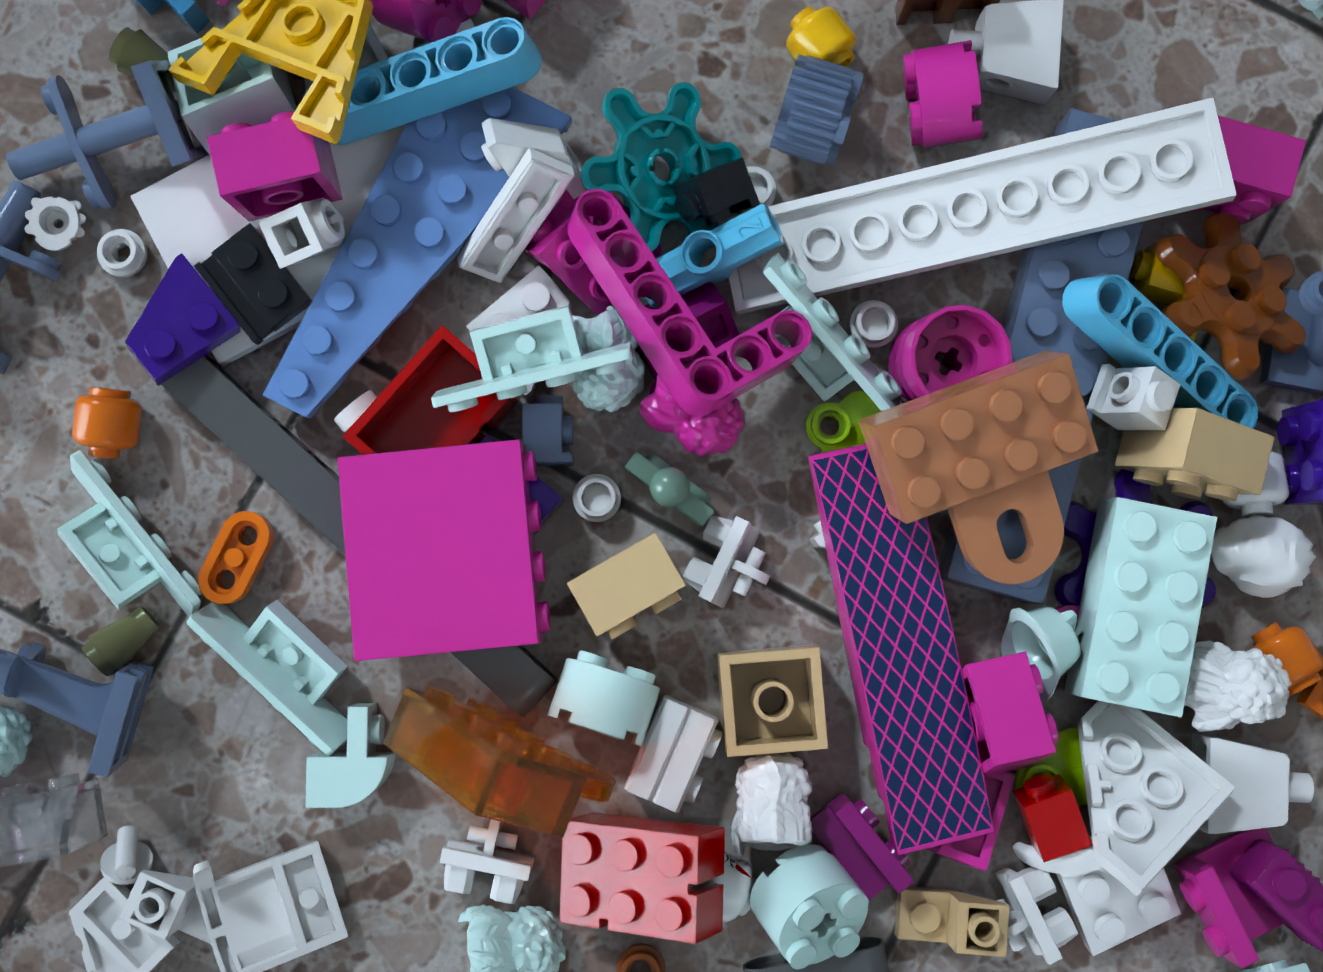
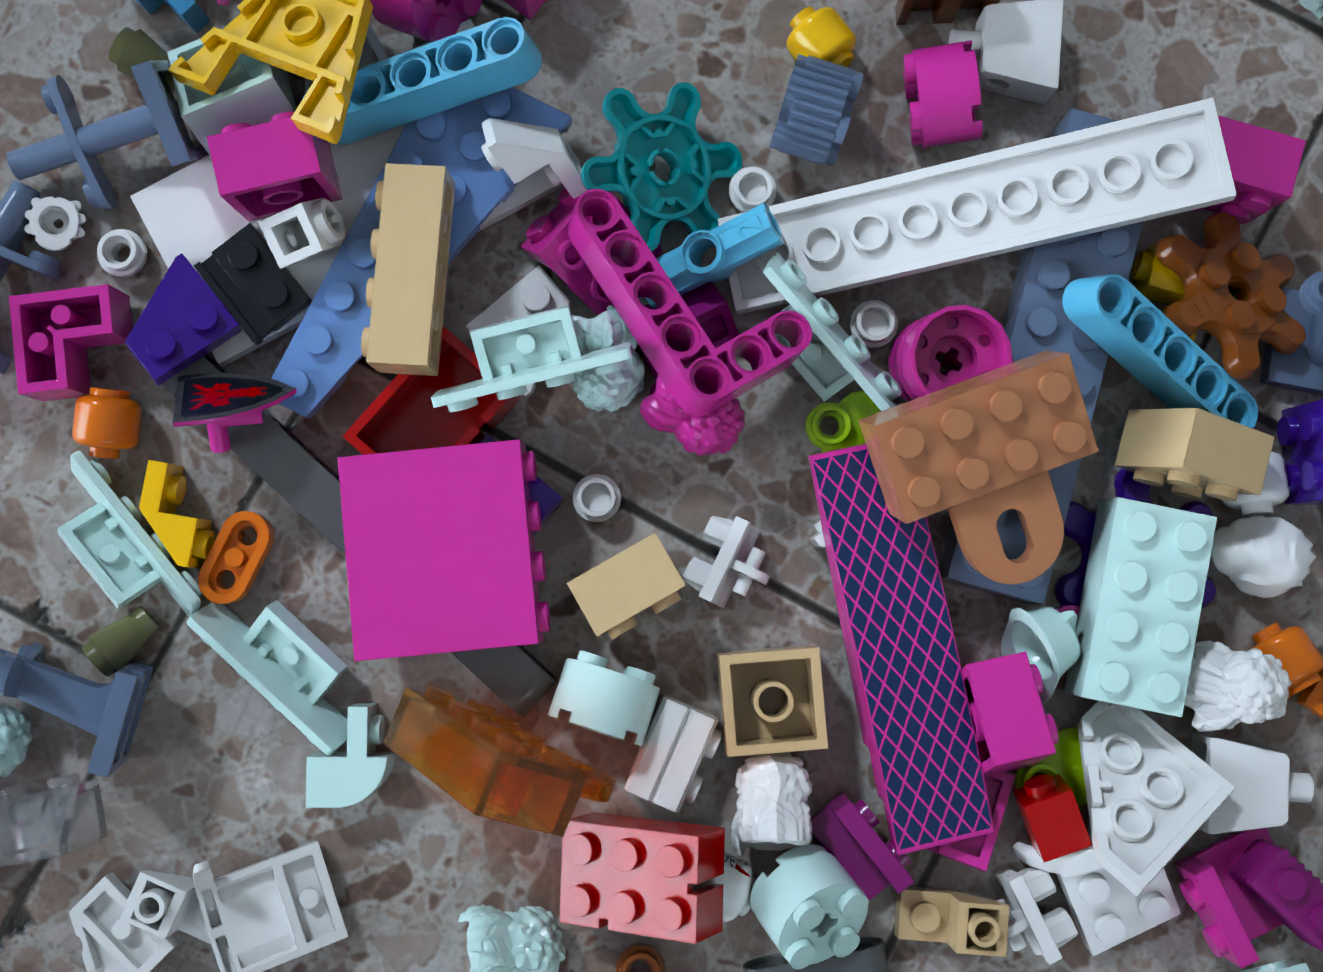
white plate [100,826,153,885] -> none
white tile [334,390,377,433] -> none
white hips [439,815,535,904] -> none
white tile [457,147,575,283] -> none
sand blue brick [522,395,574,466] -> none
sand green plate [624,451,715,528] -> none
black brick [672,157,760,225] -> none
white brick [1086,364,1181,430] -> none
none -> dark pink brick [8,284,133,402]
none -> yellow slope [139,460,215,568]
none -> shield [172,373,297,453]
none -> tan brick [361,163,455,376]

